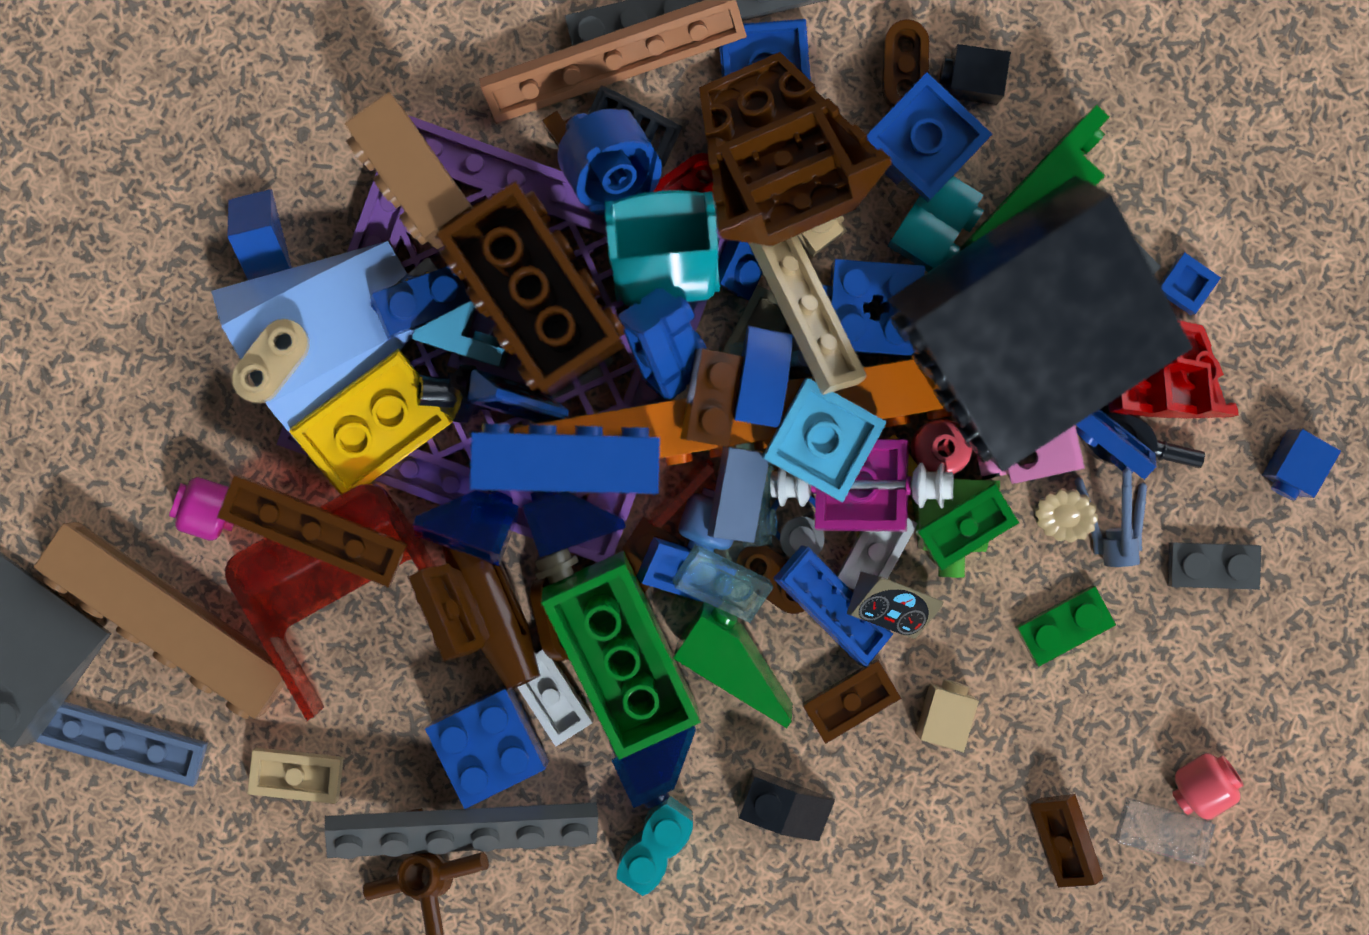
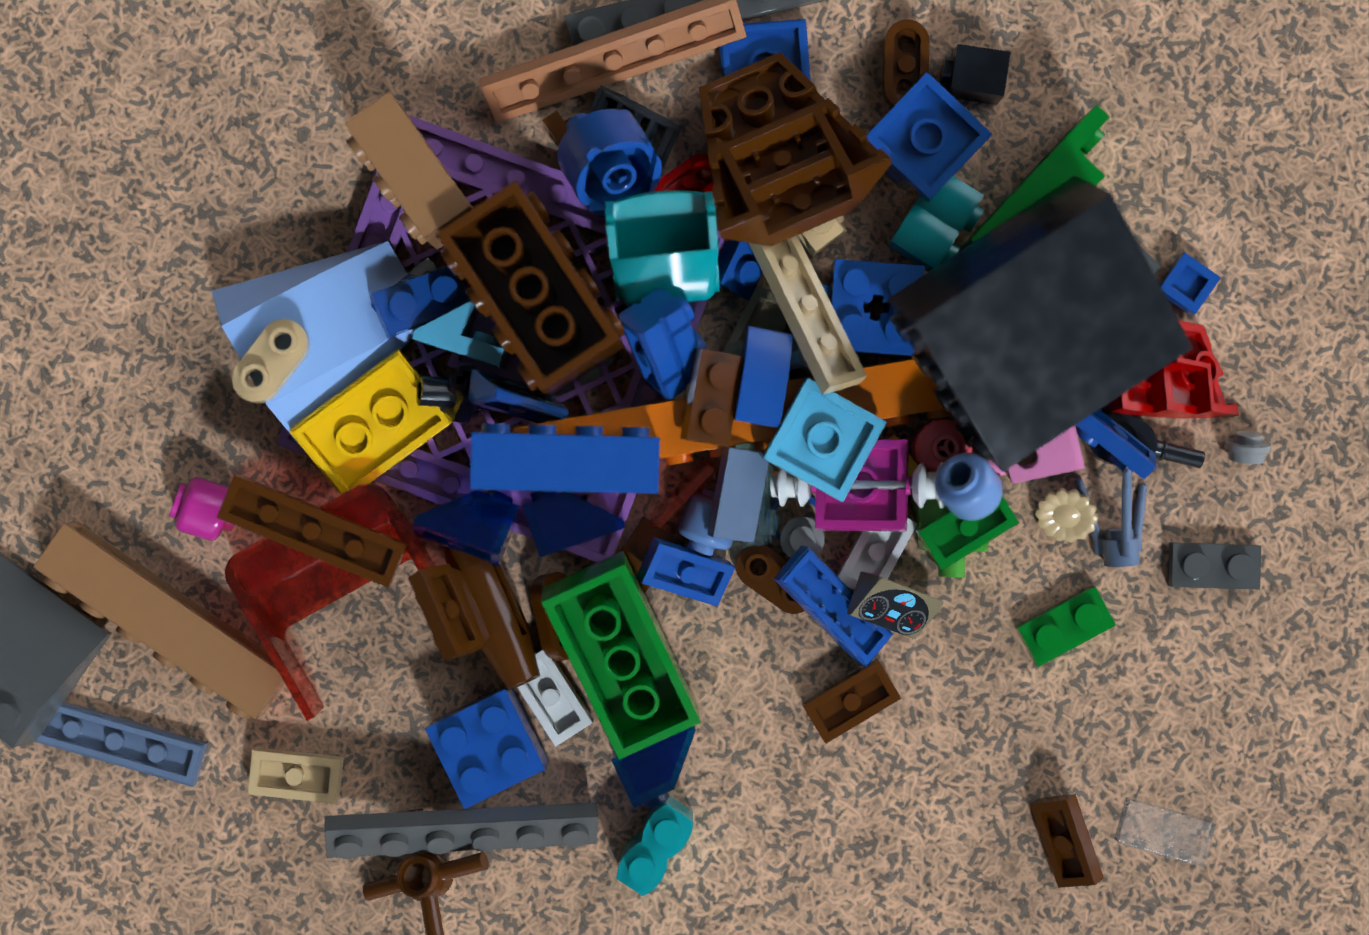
blue slope [227,189,292,280] -> none
dark tan plate [535,547,579,584] -> none
clear light blue plate [672,544,774,623] -> none
green slope [673,601,793,728] -> none
black slope [737,768,835,841] -> none
tan brick [915,679,979,752] -> none
coral head [1172,753,1244,820] -> none
blue brick [1262,429,1341,501] -> none
none -> medium blue head [935,452,1003,521]
none -> light grey plate [1224,431,1271,464]

